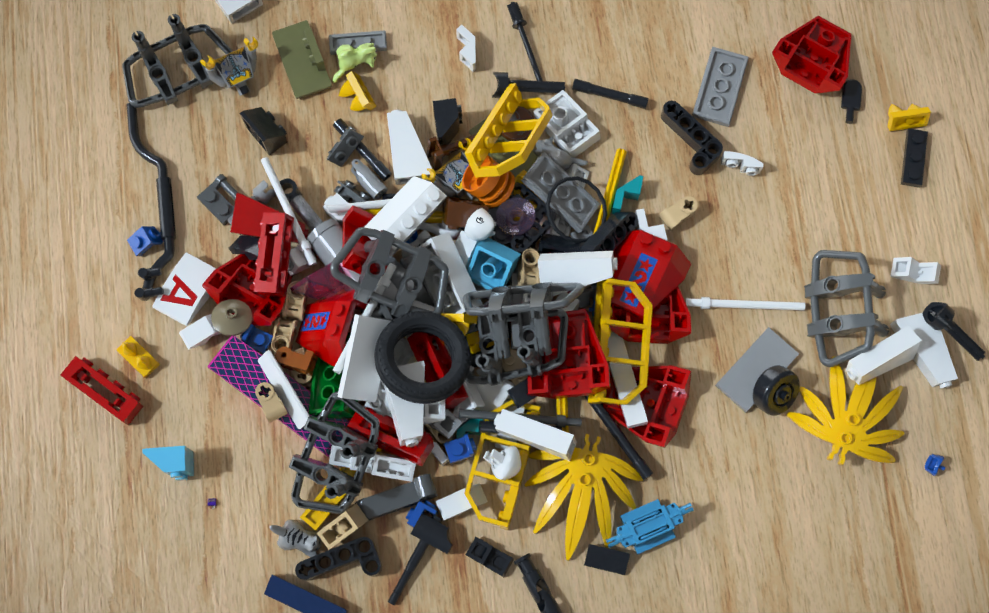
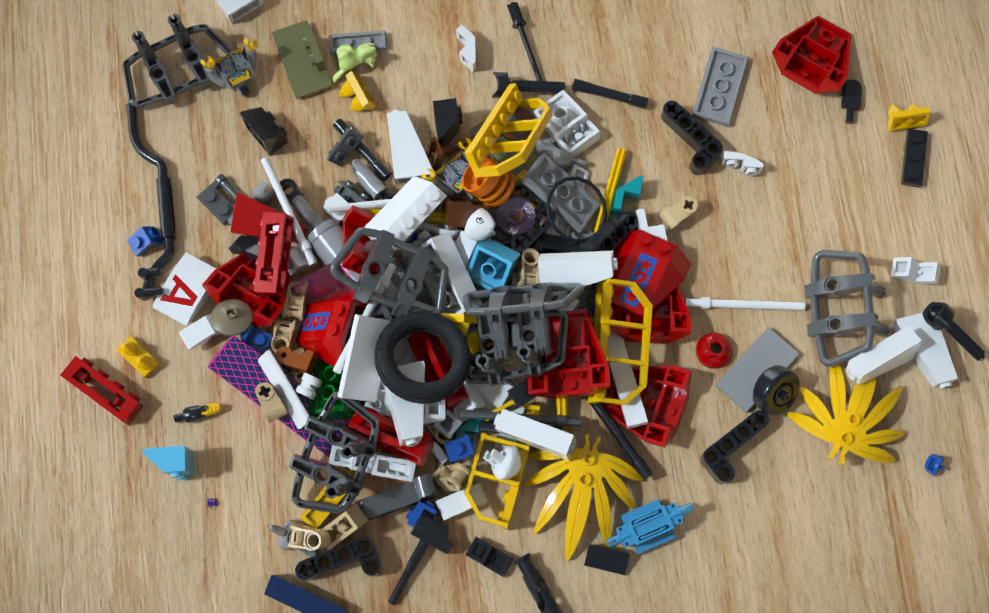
none -> black piece [173,403,222,423]
none -> tan piece [288,524,331,550]
none -> white wheel [295,373,323,400]
none -> tan piece [432,463,470,493]
none -> red piece [696,332,732,369]
none -> black beam [700,410,769,485]

